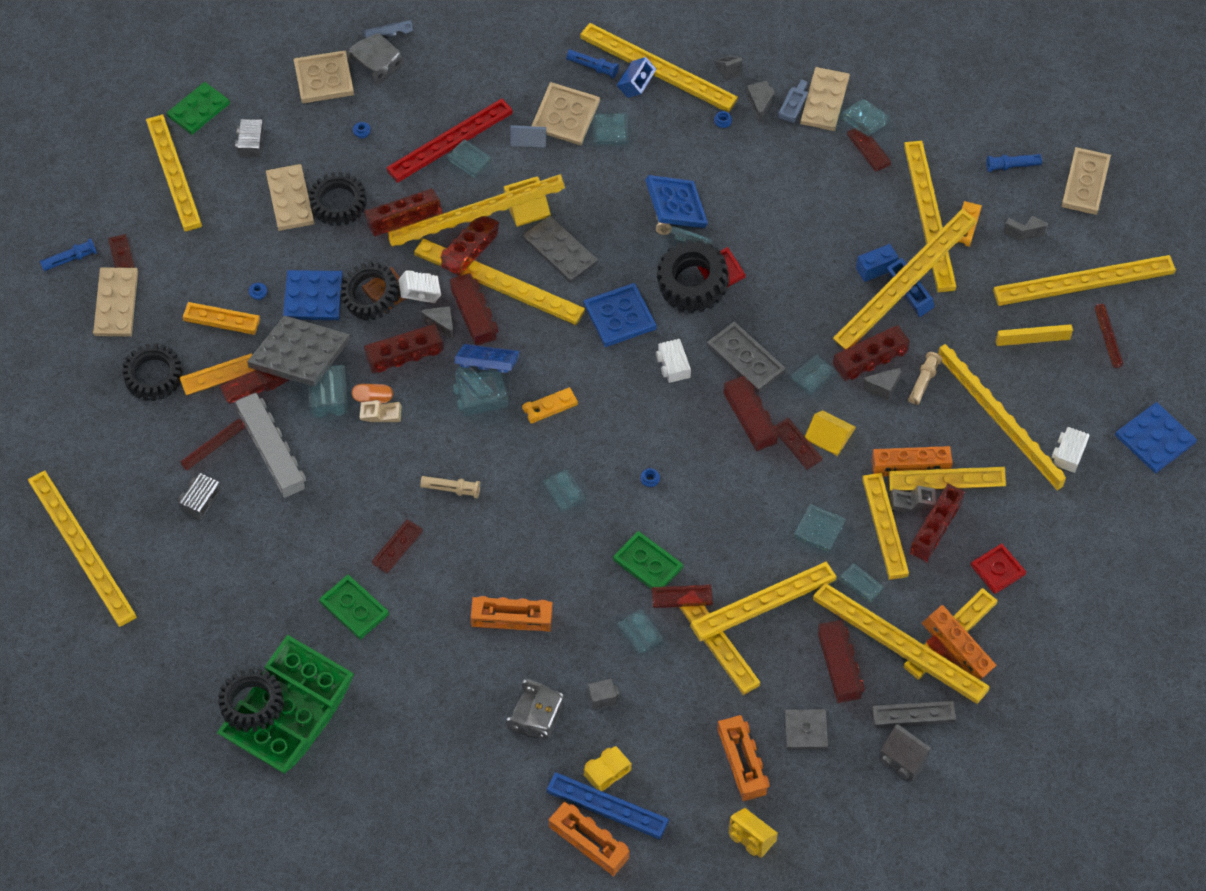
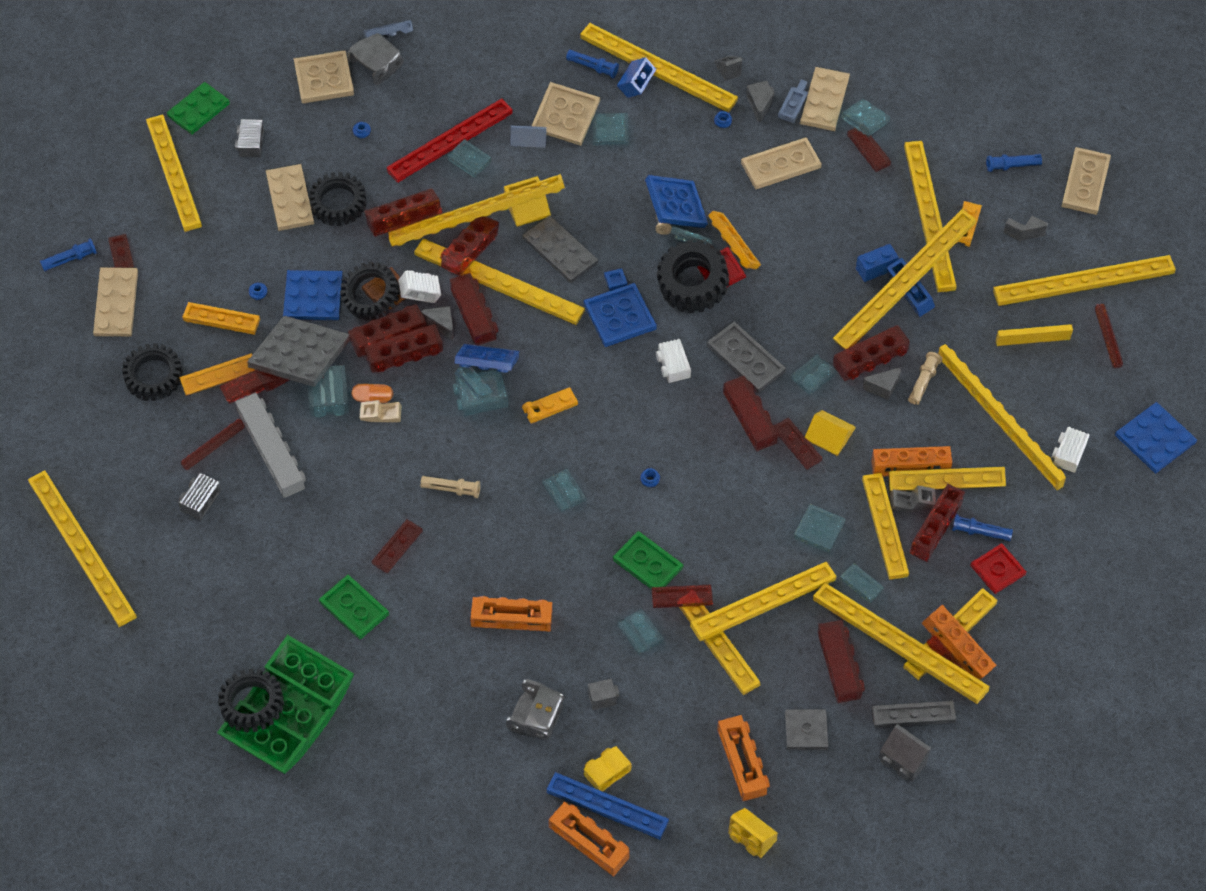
none -> clear red brick [348,304,426,358]
none -> blue plate [604,268,627,291]
none -> light orange plate [708,211,761,270]
none -> tan plate [741,137,821,190]
none -> blue pin [952,514,1013,542]

